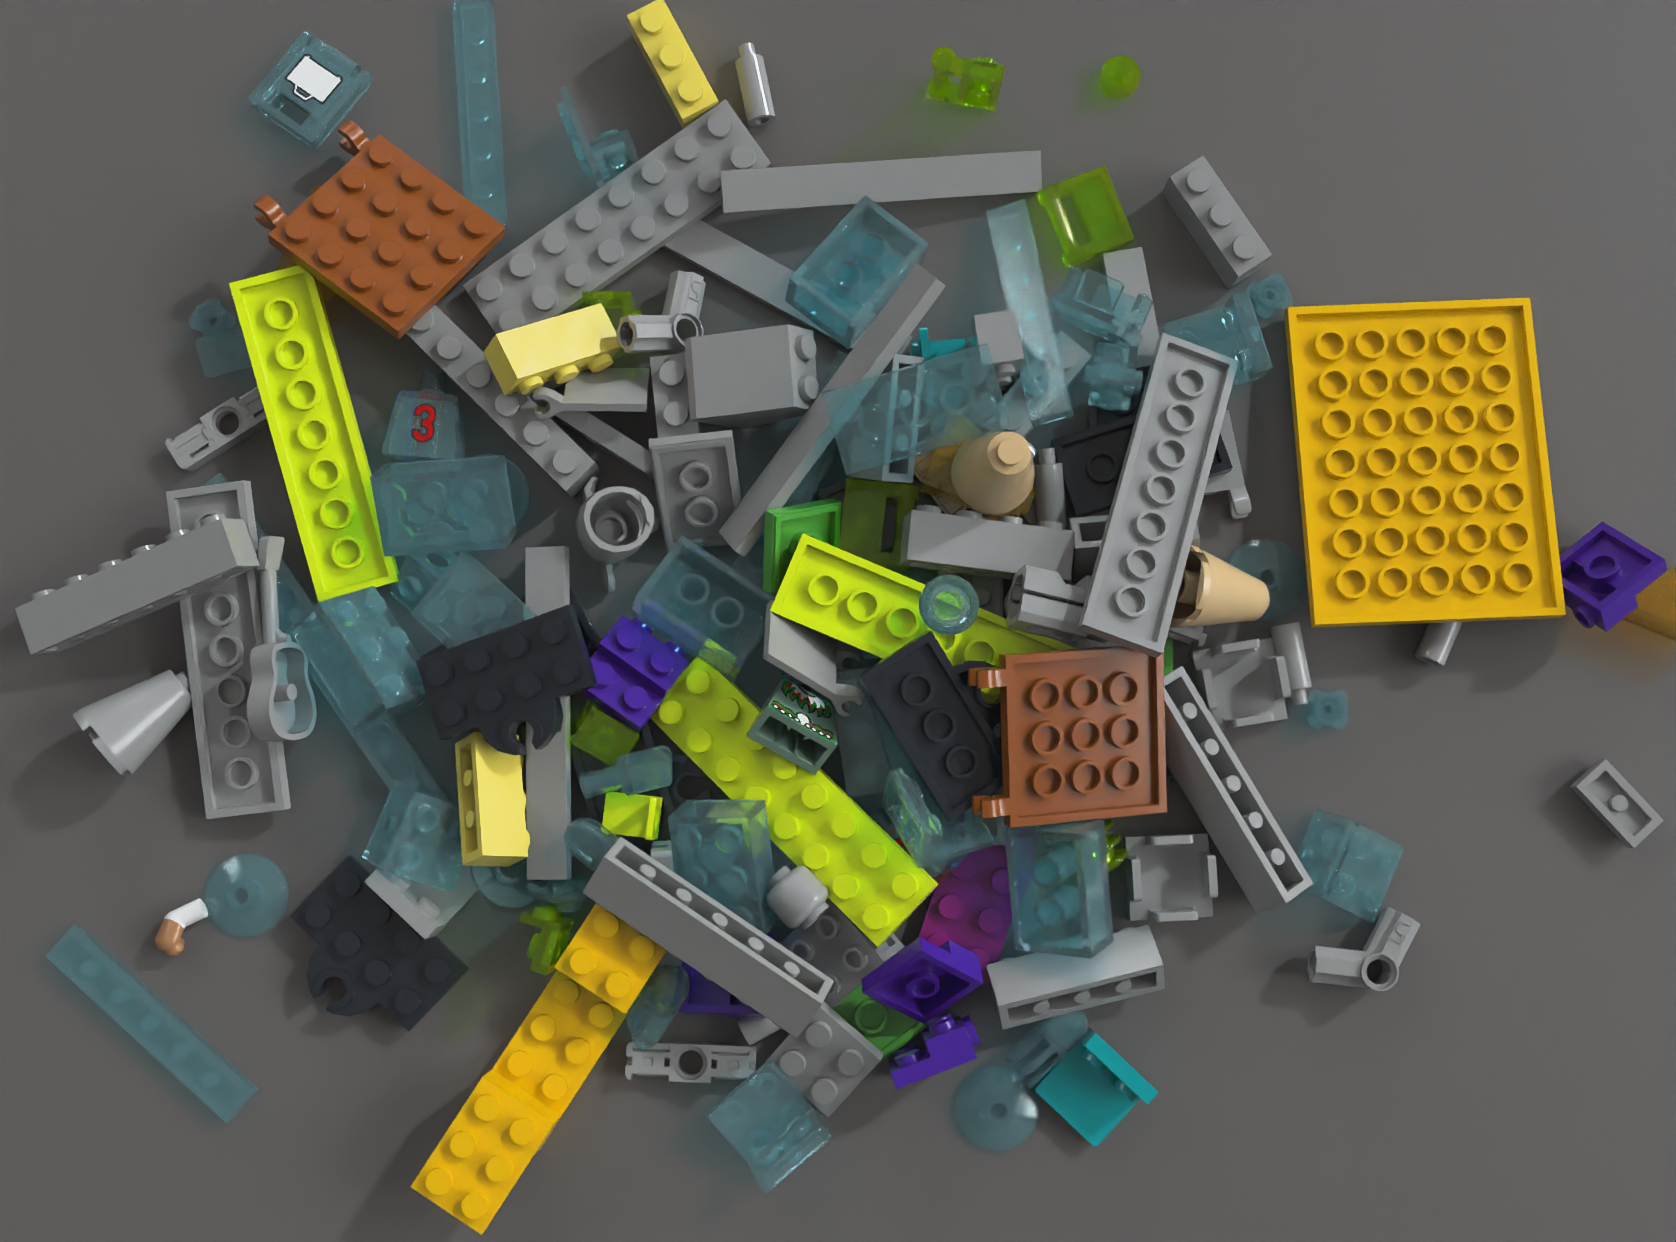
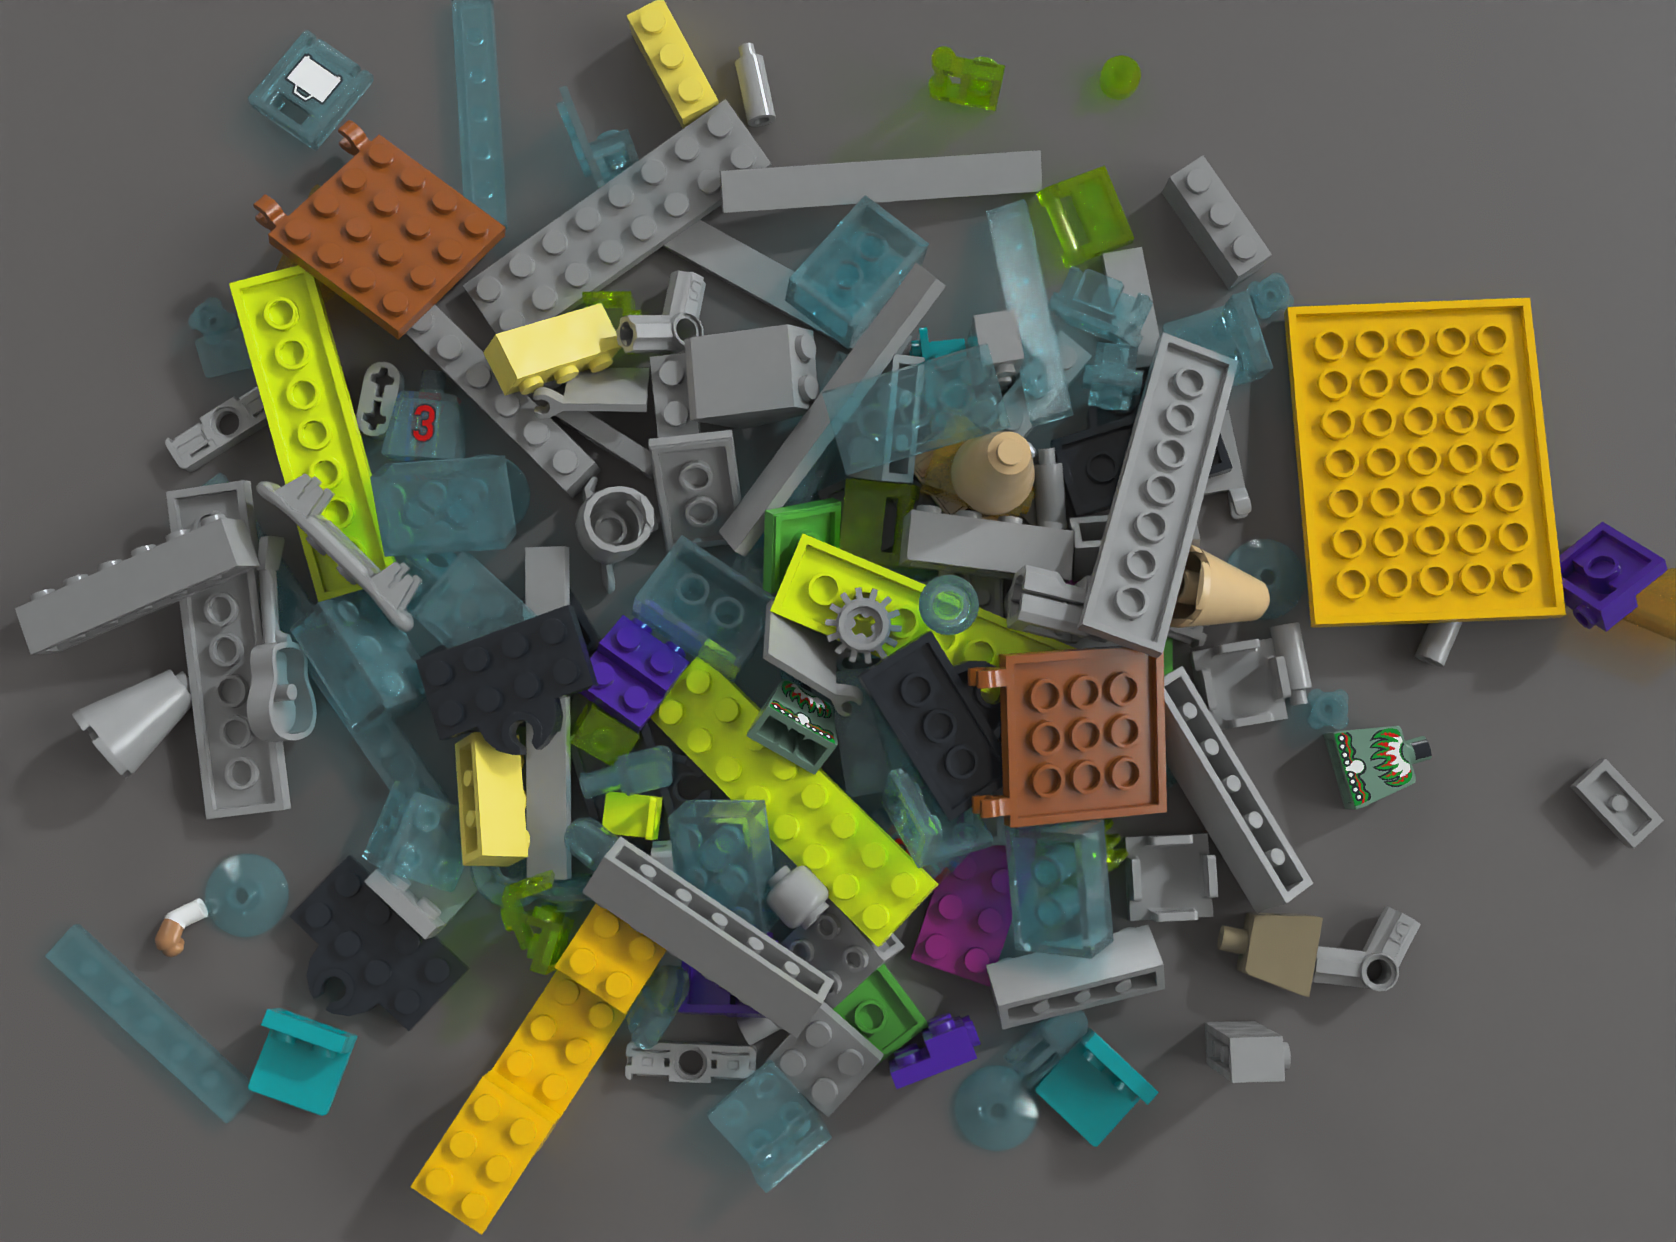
dark purple plate [861,937,983,1024] -> none
clear light blue bracket [1297,808,1404,922] -> none
none -> teal bracket [248,1008,358,1116]
none -> light grey piece [256,474,422,632]
none -> light grey beam [356,362,405,440]
none -> clear neon green bracket [500,869,555,950]
none -> light grey gear [825,587,902,664]
none -> light grey brick [1205,1021,1291,1083]
none -> dark tan torso [1217,912,1323,997]
none -> torso [1323,726,1432,810]

